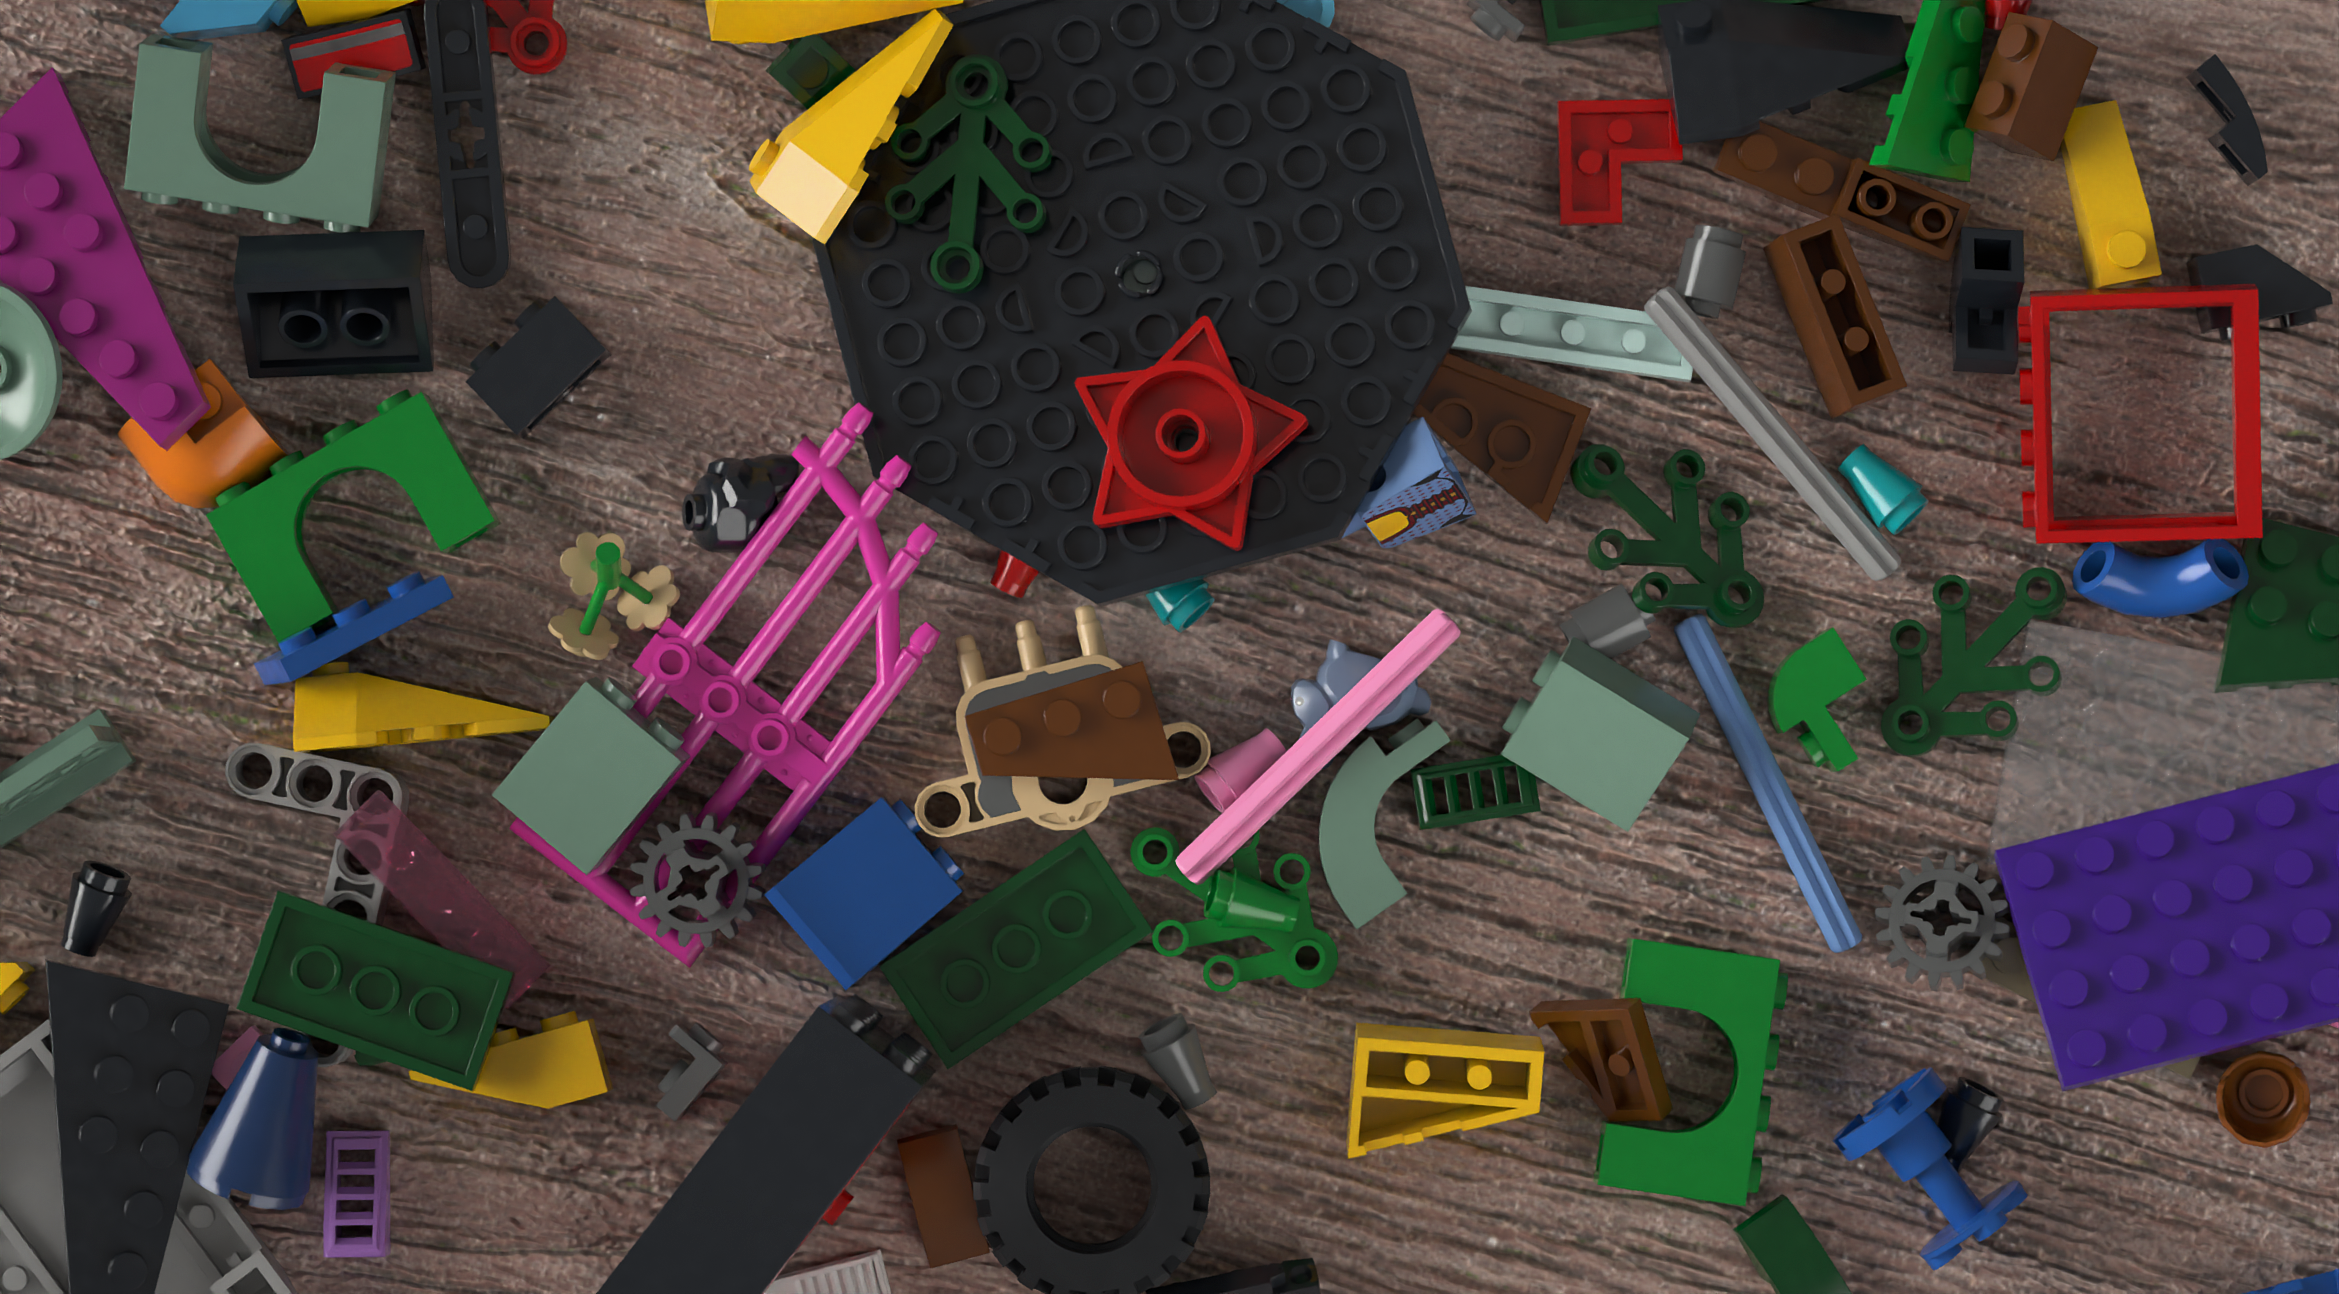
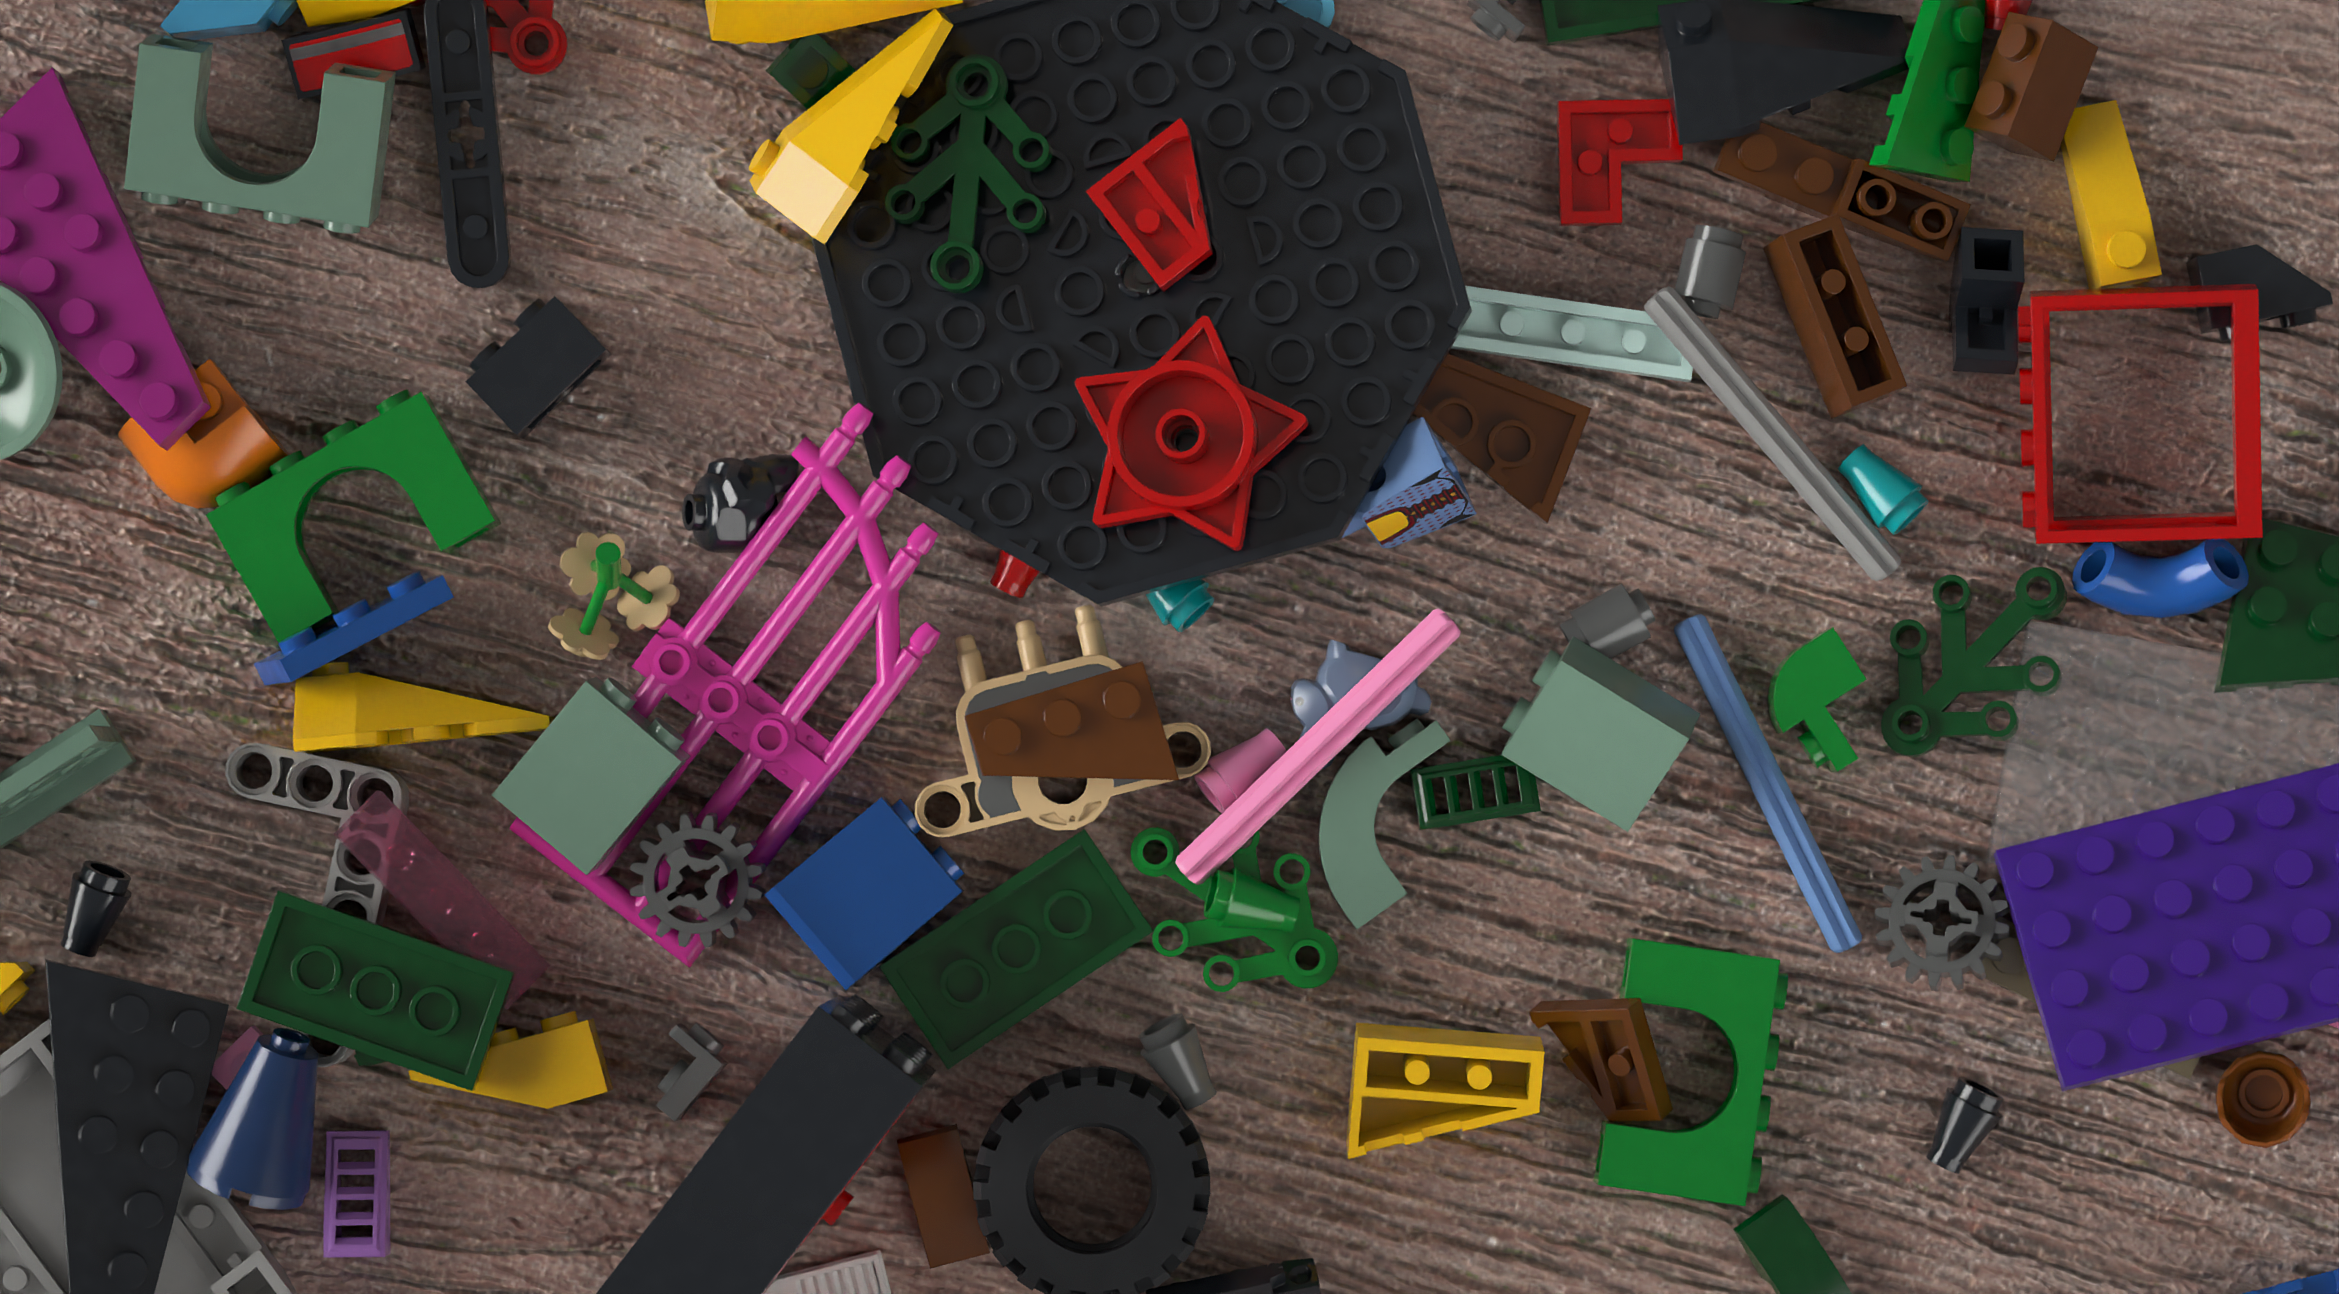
black slope [233,230,434,378] -> none
dark green plant [1570,444,1764,628] -> none
blue piece [1832,1067,2028,1271] -> none
black slope [2186,54,2268,186] -> none
none -> red wing [1086,118,1213,292]

